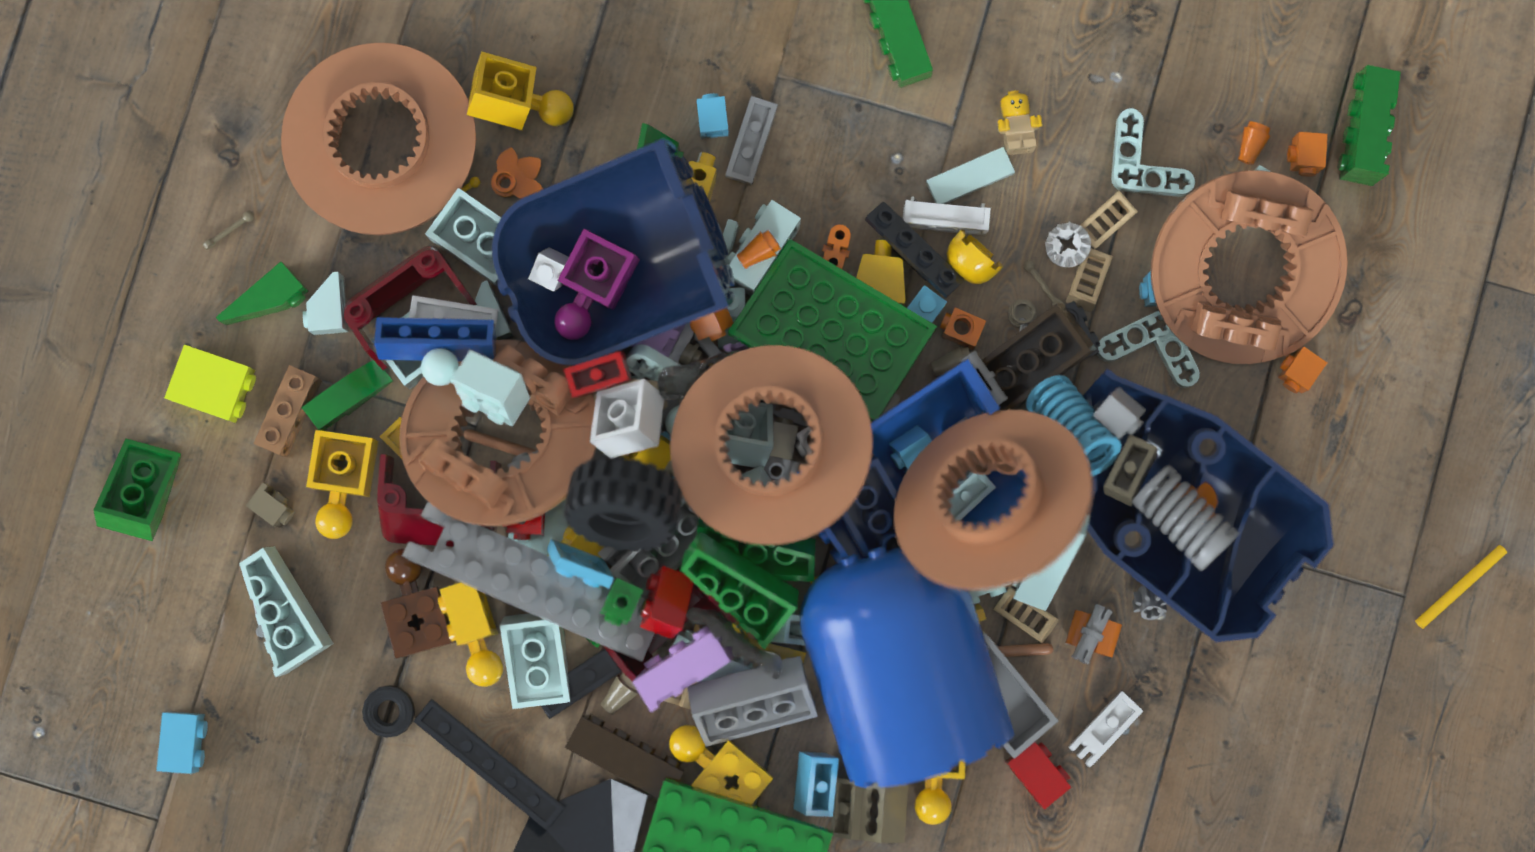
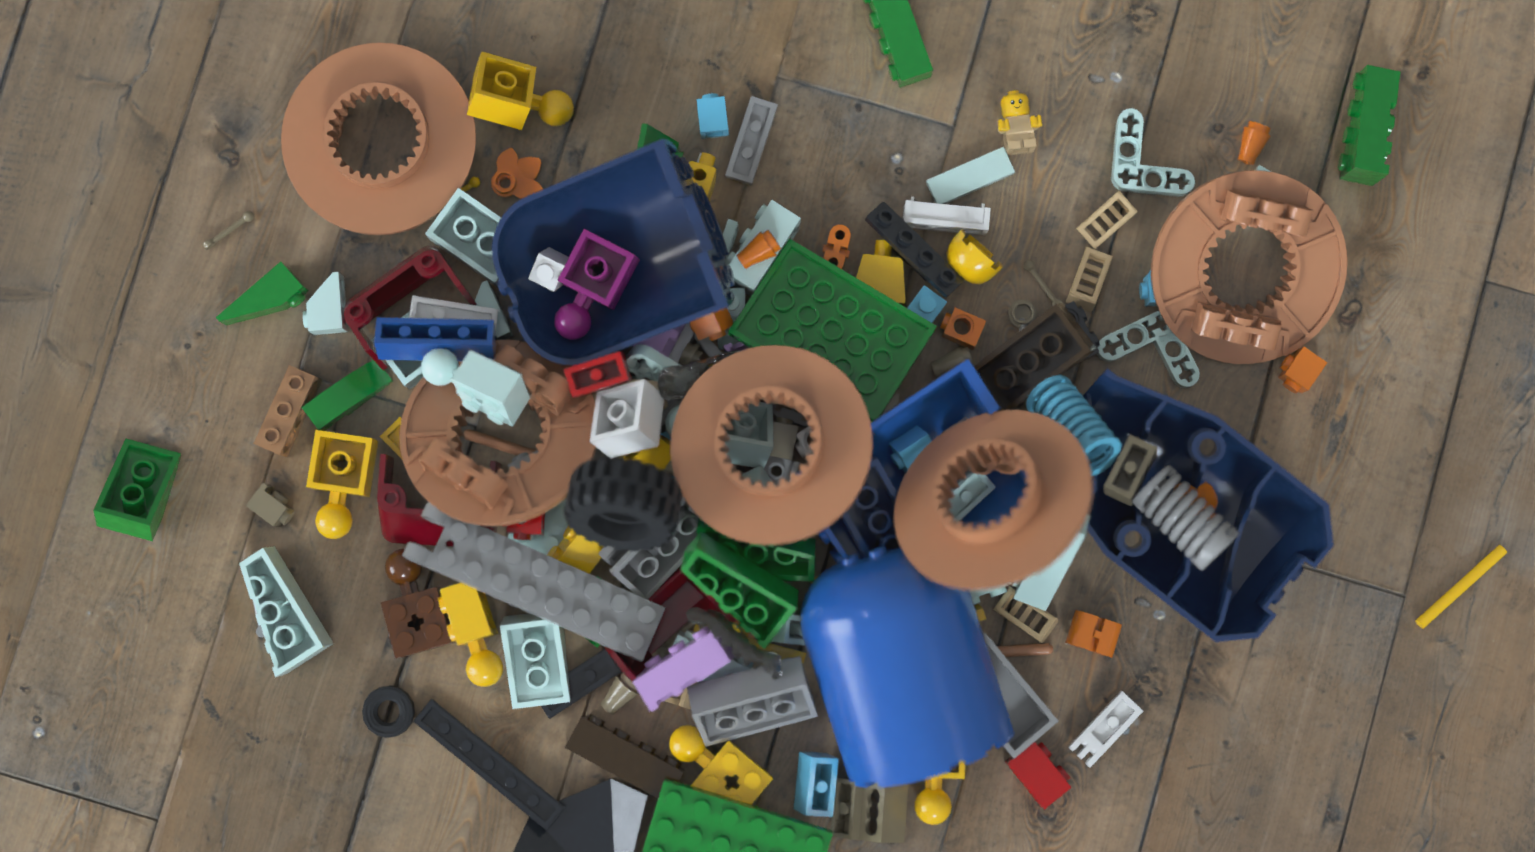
medium azure brick [156,711,208,774] -> none
neon yellow brick [164,345,256,423] -> none
medium azure plate [547,539,614,588] -> none
green brick [600,578,643,627] -> none
red brick [639,566,694,639] -> none
light grey pin [960,350,1008,405] -> none
white gear [1045,222,1091,267] -> none
light grey pin [1071,604,1112,665] -> none
light grey brick [1092,387,1146,439] -> none
light grey gear [1132,585,1167,620] -> none
orange brick [1287,132,1327,176] -> none

